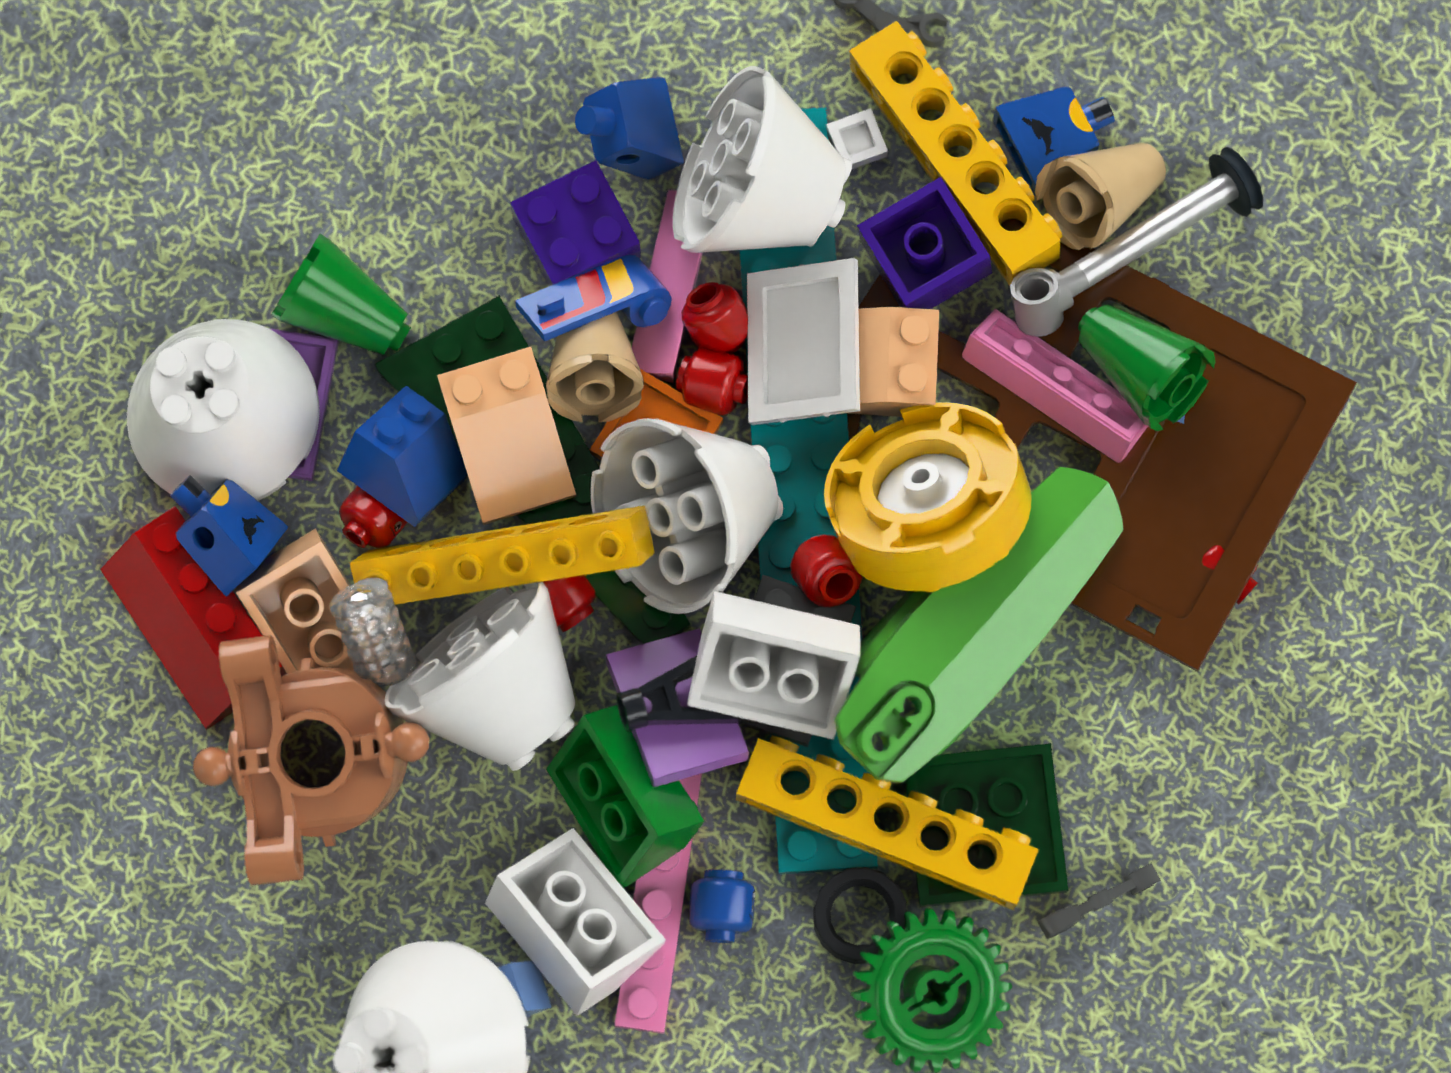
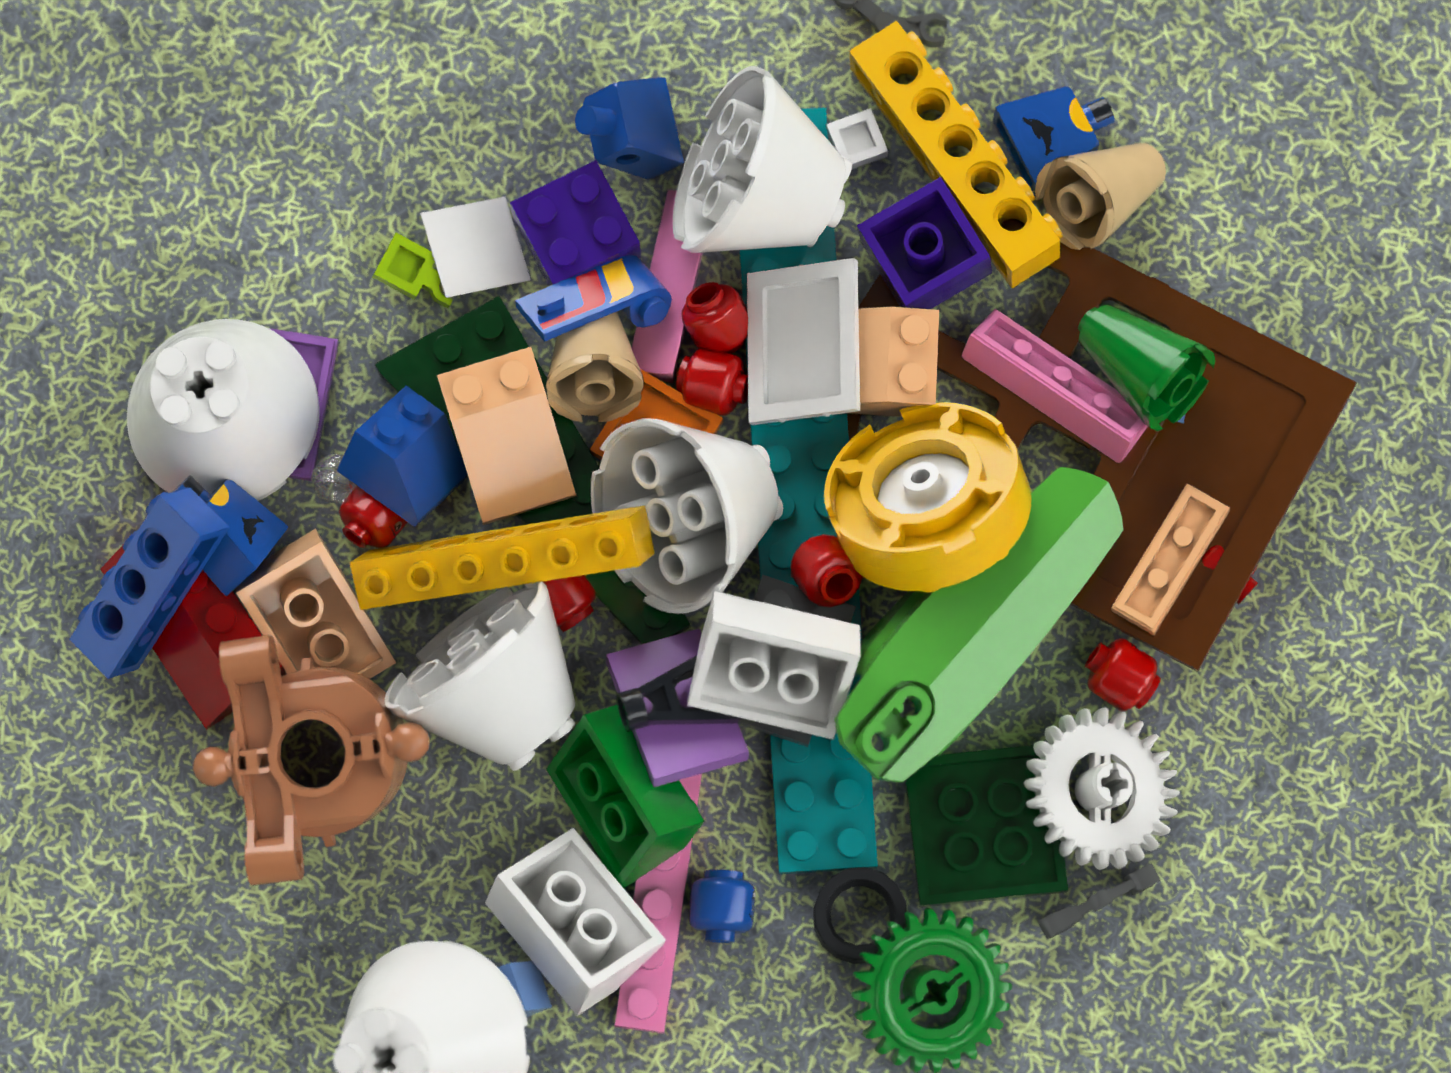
green cone [271,234,411,355] -> none
clear piece [329,578,417,686] -> none
yellow brick [736,736,1039,911] -> none
piece [1010,147,1263,337] -> none
none -> blue brick [69,488,230,679]
none -> clear plate [311,453,357,504]
none -> lime plate [372,233,453,308]
none -> white sticker [420,197,531,298]
none -> white gear [1024,707,1180,870]
none -> red head [1085,638,1161,711]
none -> light nougat tile [1111,483,1230,635]

